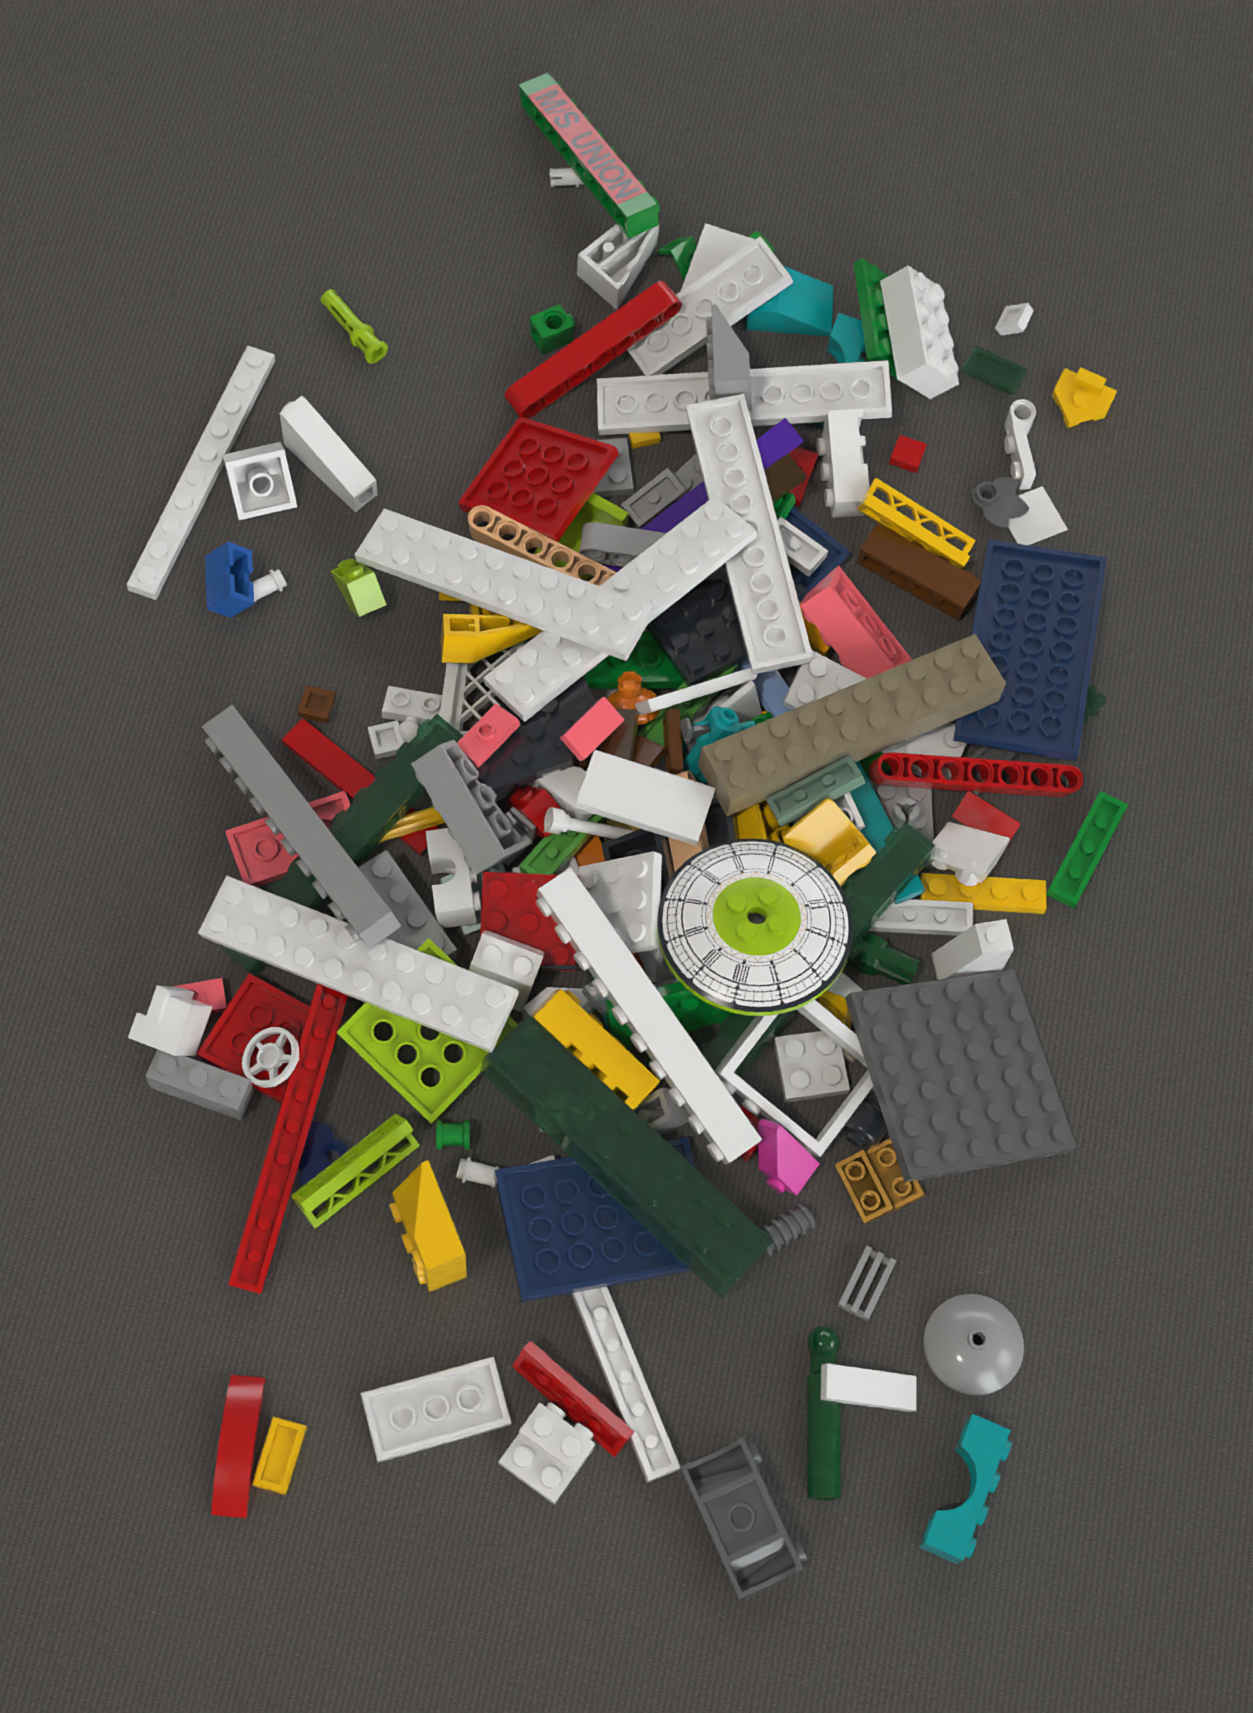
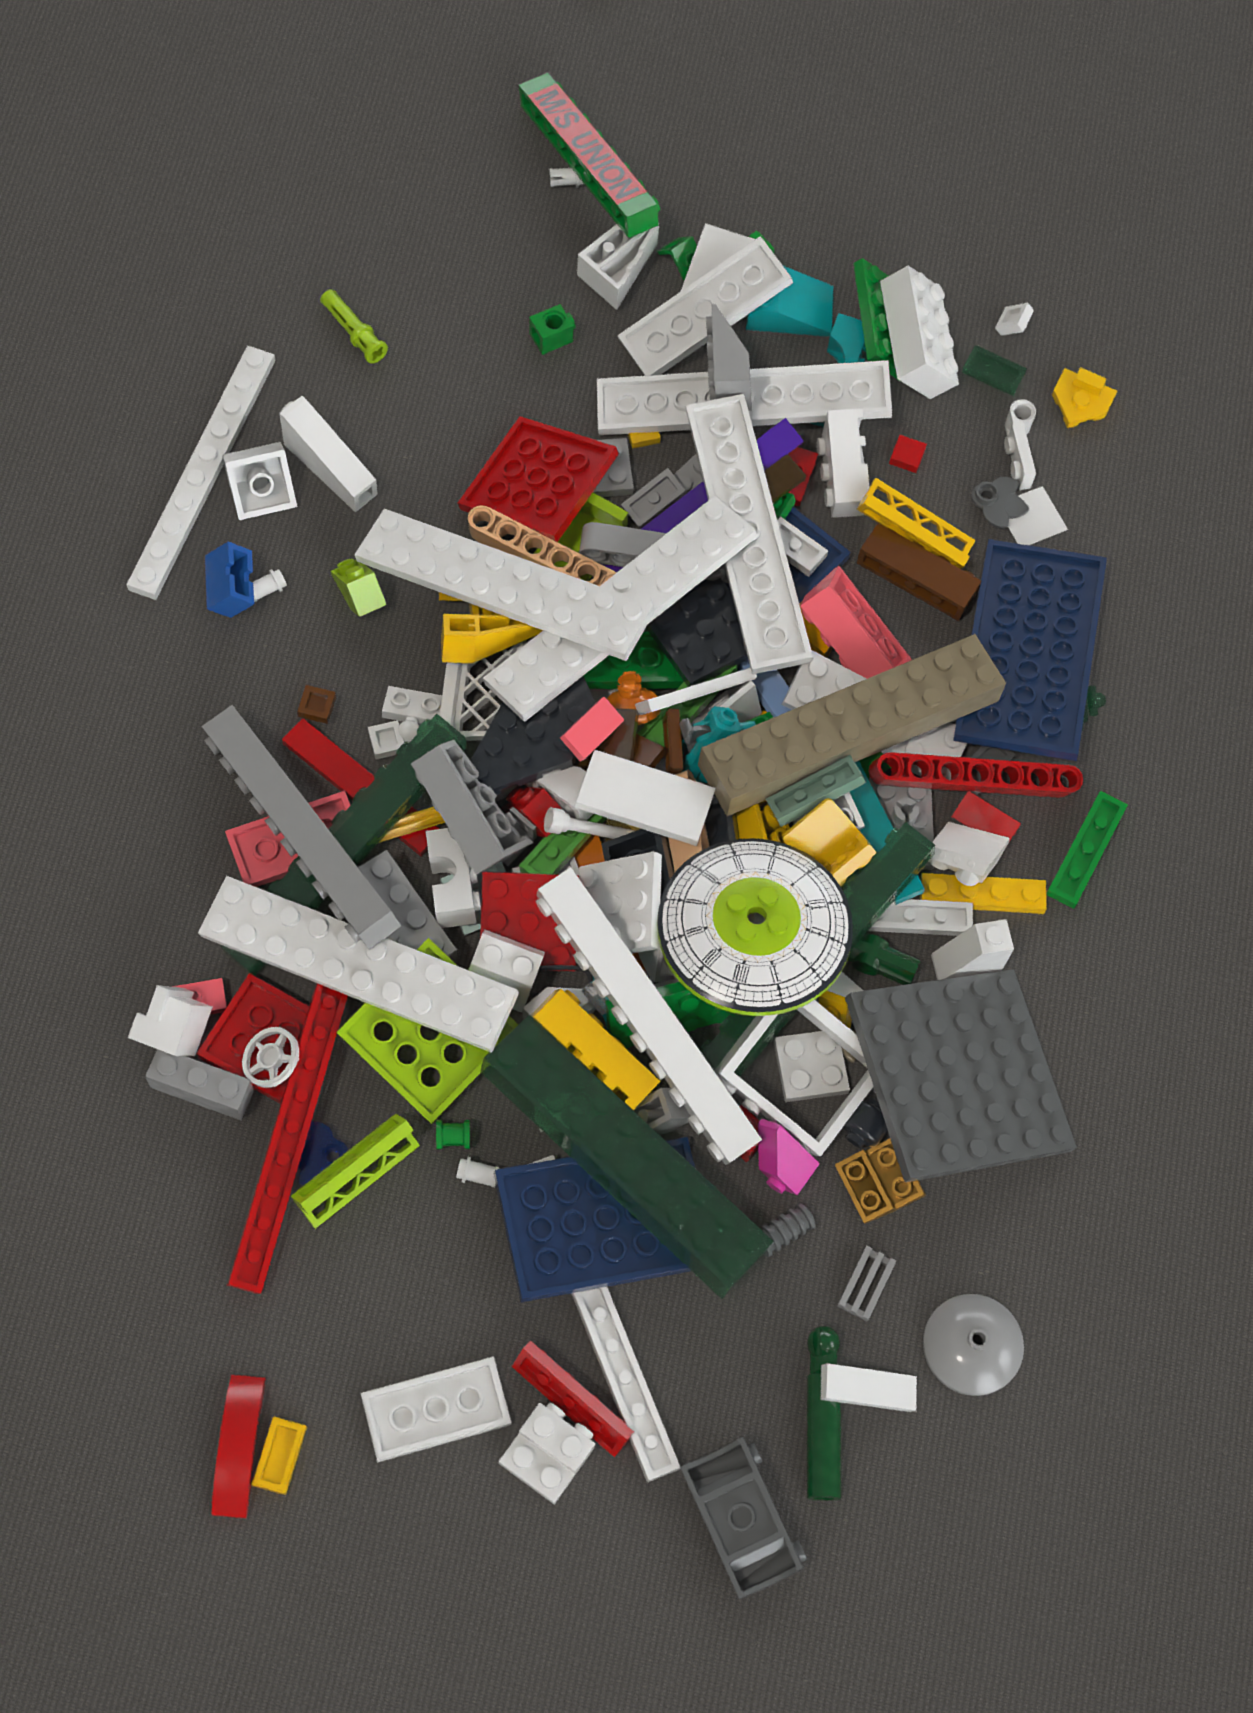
yellow slope [389,1160,467,1292] -> none
coral plate [457,704,520,768] -> none
red beam [504,281,683,419] -> none
teal arch [919,1414,1012,1564] -> none

